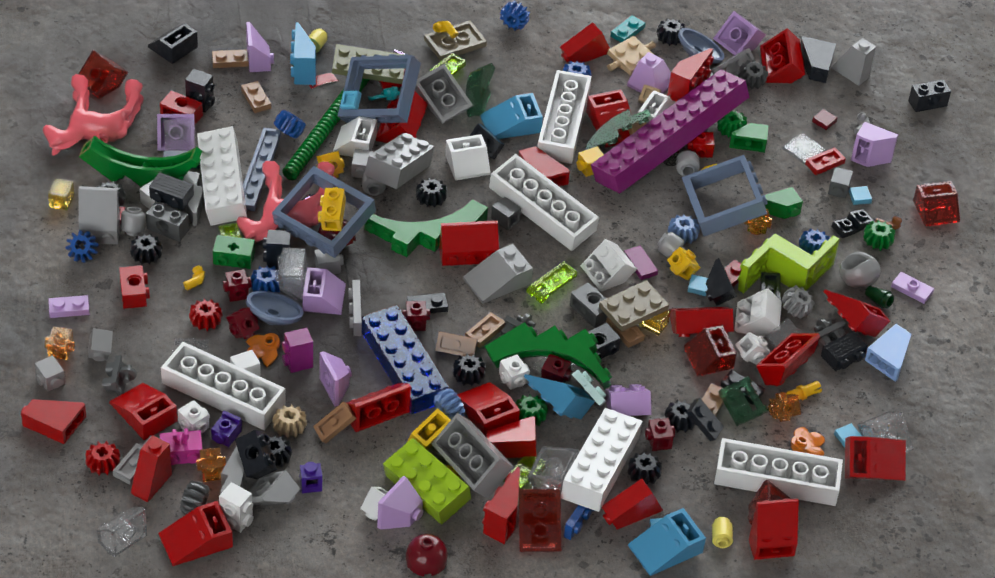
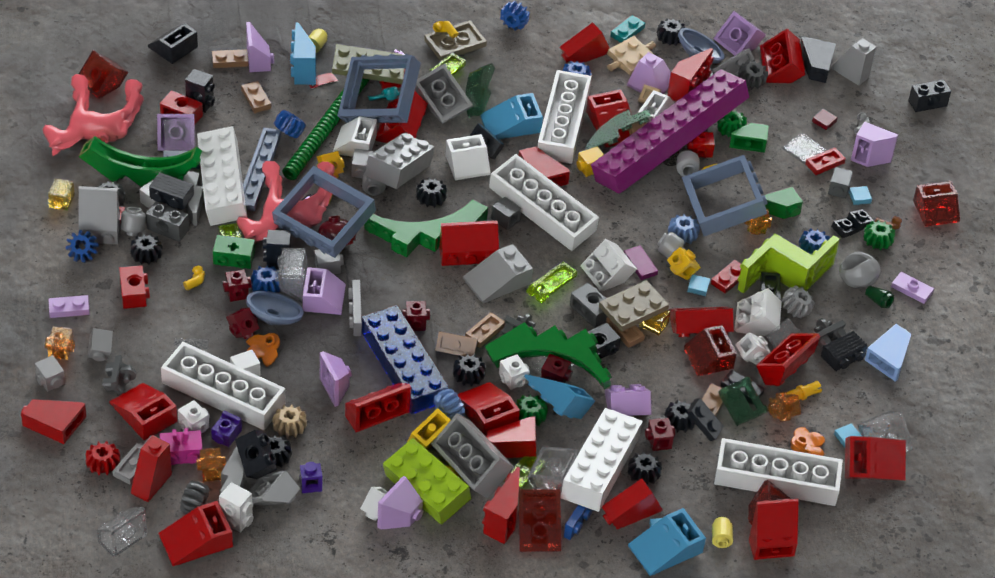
red gear [189,298,223,331] -> none
magenta brick [282,328,313,373] -> none
medium nougat plate [313,401,357,443] -> none
yellow brick [318,187,346,231] -> none
medium azure tile [340,91,362,109] -> none
dark red cylinder [406,533,448,576] -> none
plate [407,293,448,314] -> none
light aqua wing [572,370,607,406] -> none
black slope [705,258,737,306] -> none
red slope [823,289,890,337] -> none

